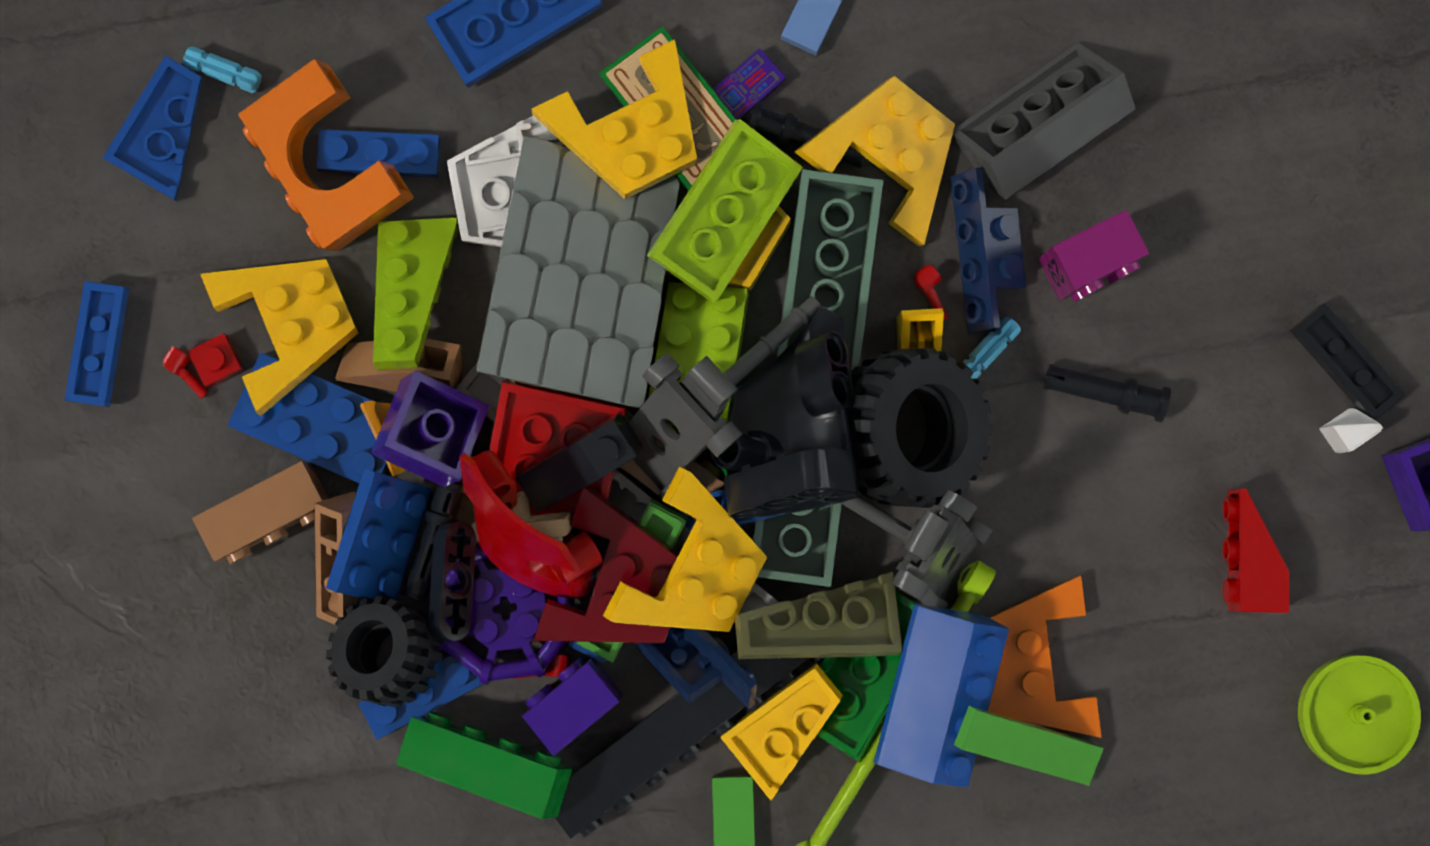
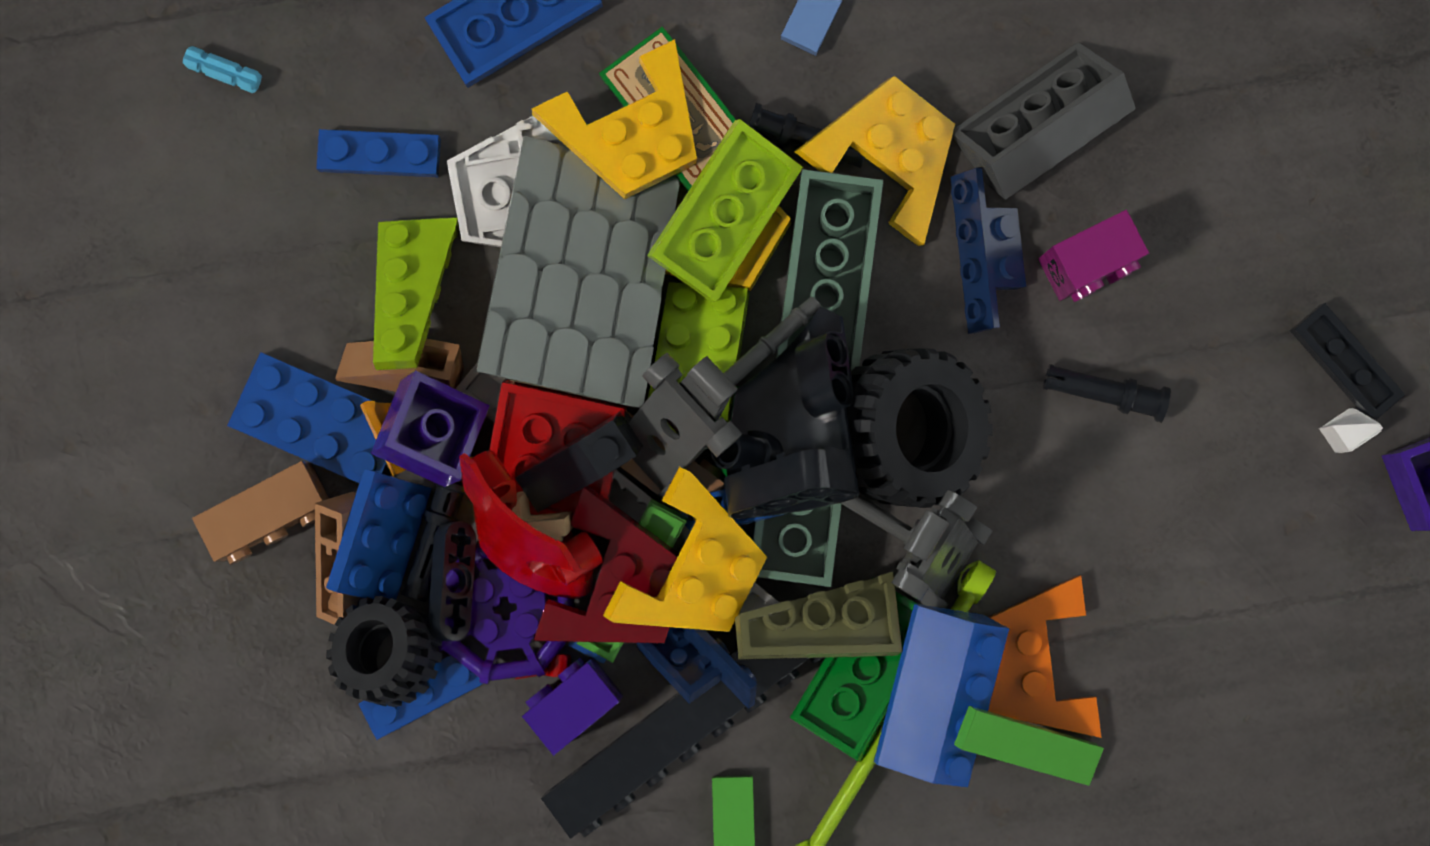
blue plate [64,281,129,407] -> none
blue wing [102,55,203,202] -> none
red hand [163,347,209,399] -> none
red plate [187,333,245,388] -> none
yellow wing [200,259,359,417] -> none
orange arch [238,59,414,251] -> none
green brick [396,711,572,819] -> none
dark purple tile [713,48,786,120] -> none
yellow wing [720,663,843,801] -> none
yellow slope [896,308,944,352] -> none
red hand [913,265,949,321] -> none
medium azure axle [963,316,1021,379] -> none
red slope [1222,488,1289,613] -> none
lime piece [1298,654,1421,775] -> none

